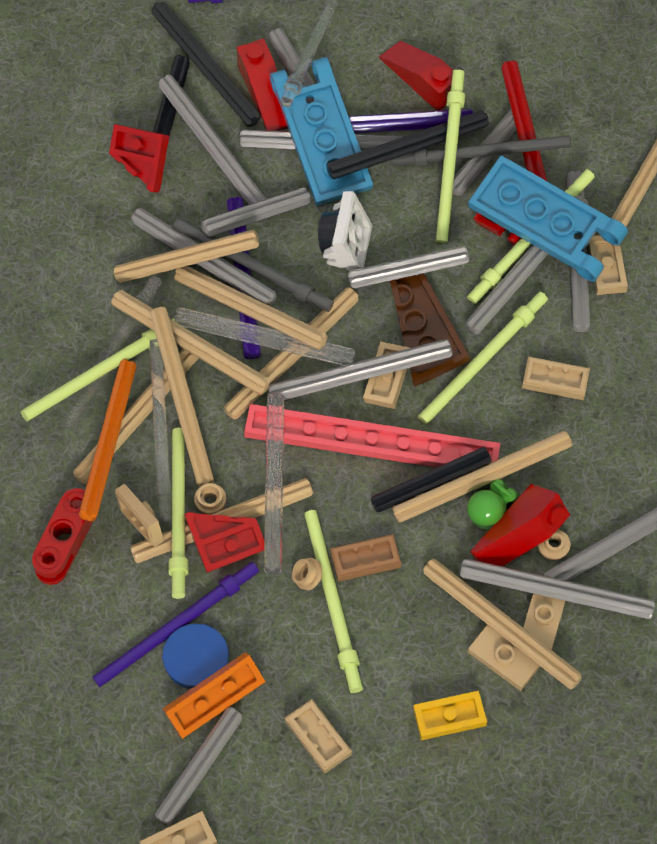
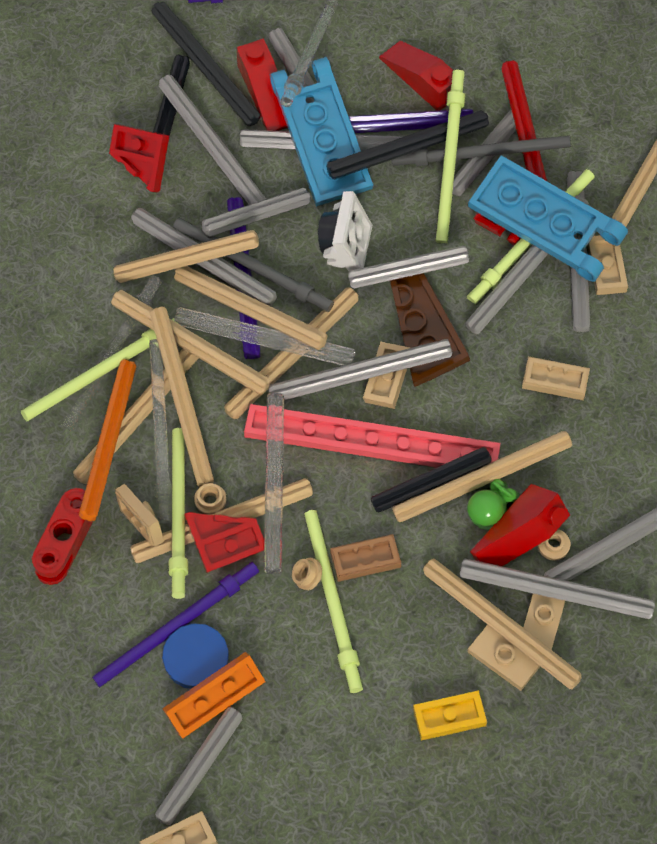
tan plate [285,699,352,774] -> none
yellowish green bar [417,292,548,425] -> none

